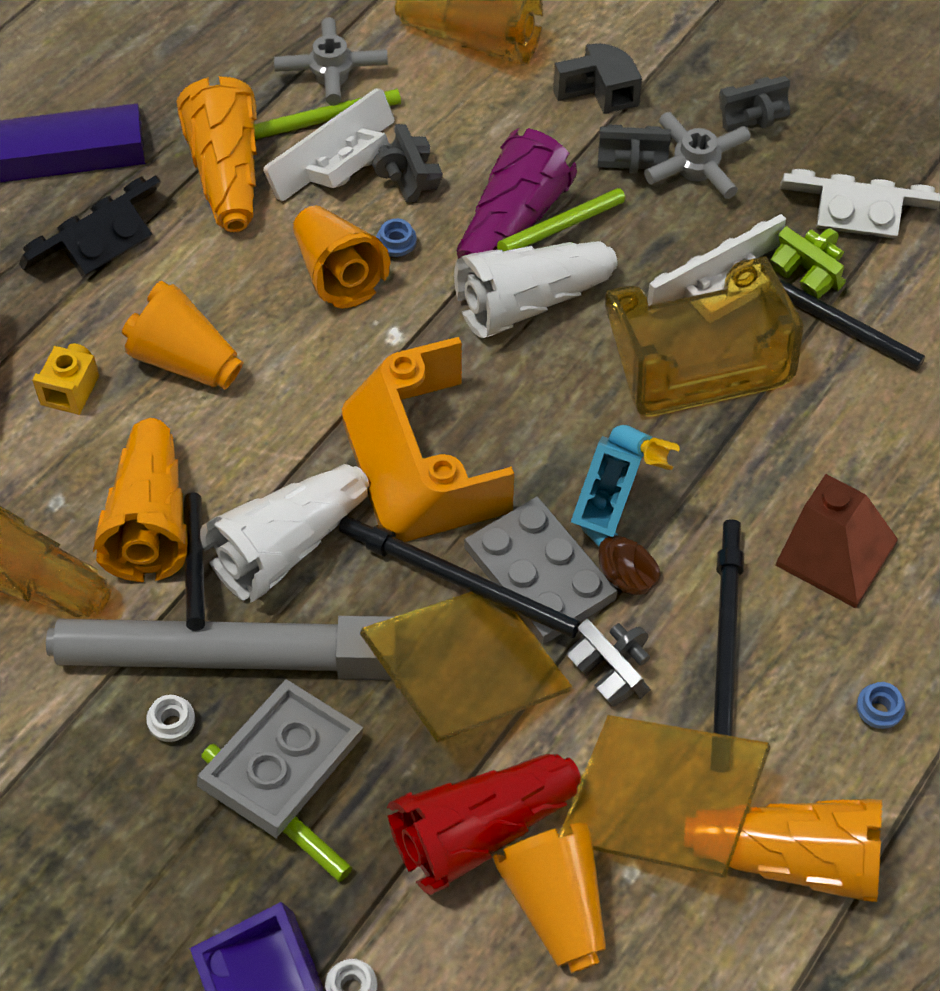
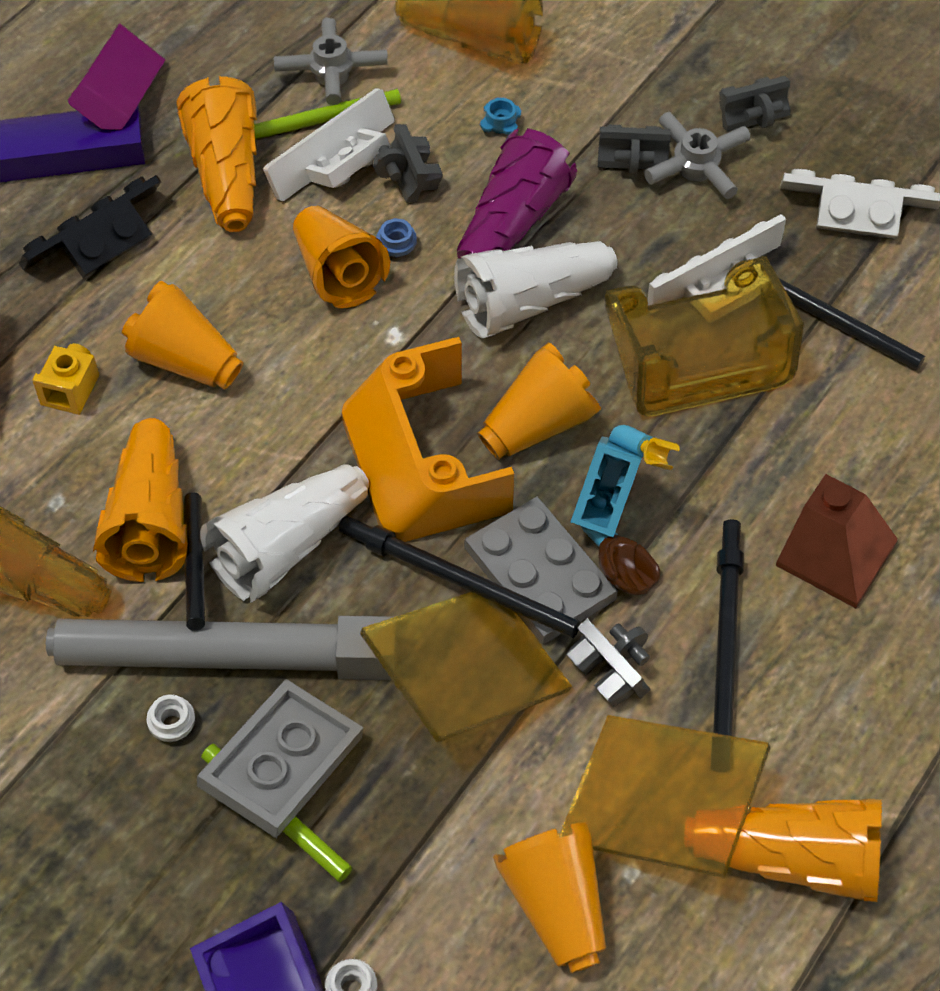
red cone [387,754,581,895] -> none
lime bar [497,188,625,251] -> none
dark grey brick [553,43,642,114] -> none
lime hips [770,226,846,299] -> none
medium blue plate [856,682,905,729] -> none
none -> magenta piece [68,23,166,130]
none -> light orange cone [477,342,601,460]
none -> dark azure plate [480,98,521,135]

